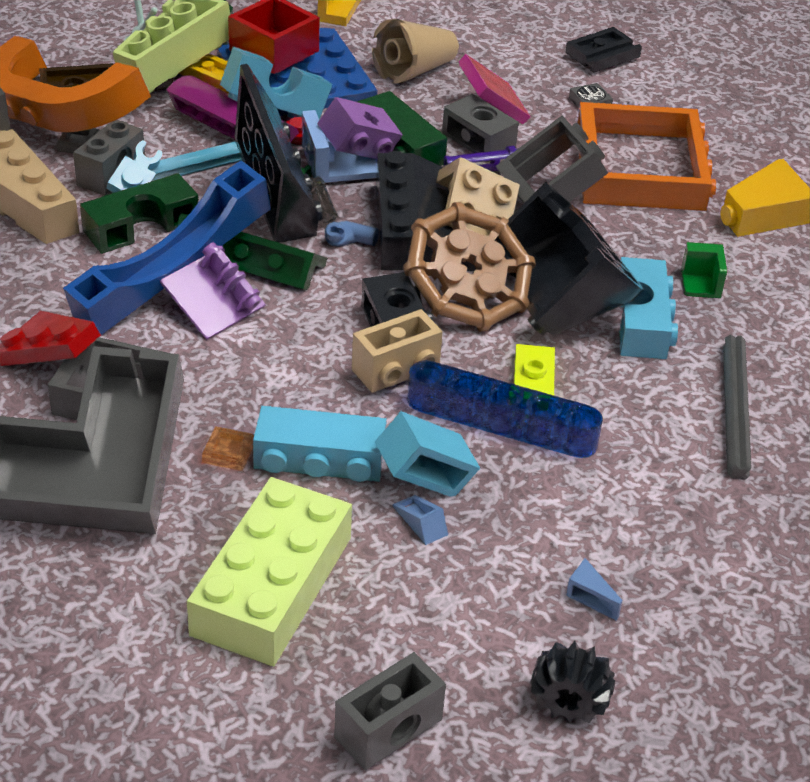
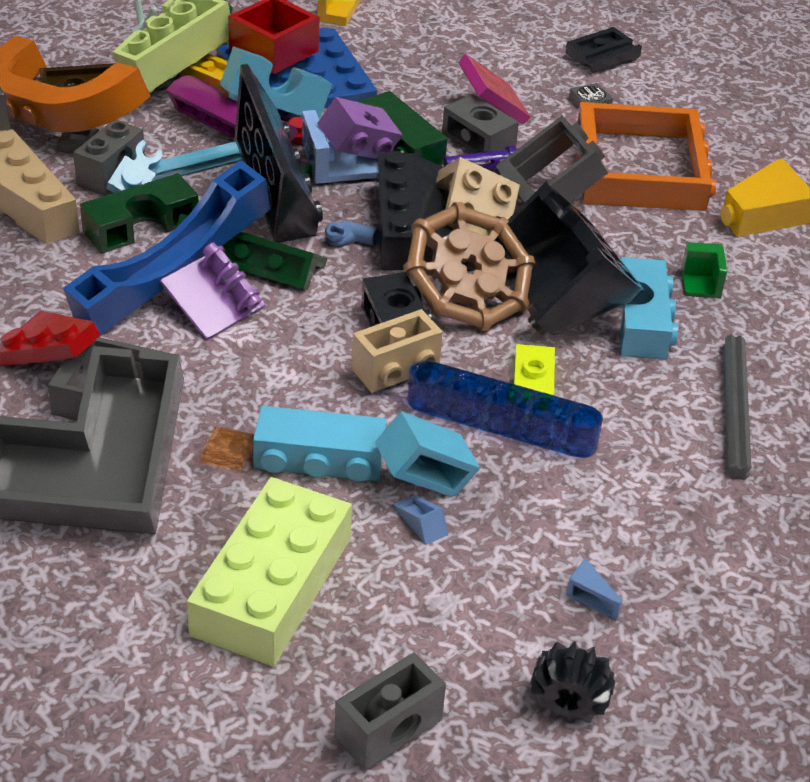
clear smoke axle [310,176,338,228] -> none
tan cone [372,19,459,84] -> none

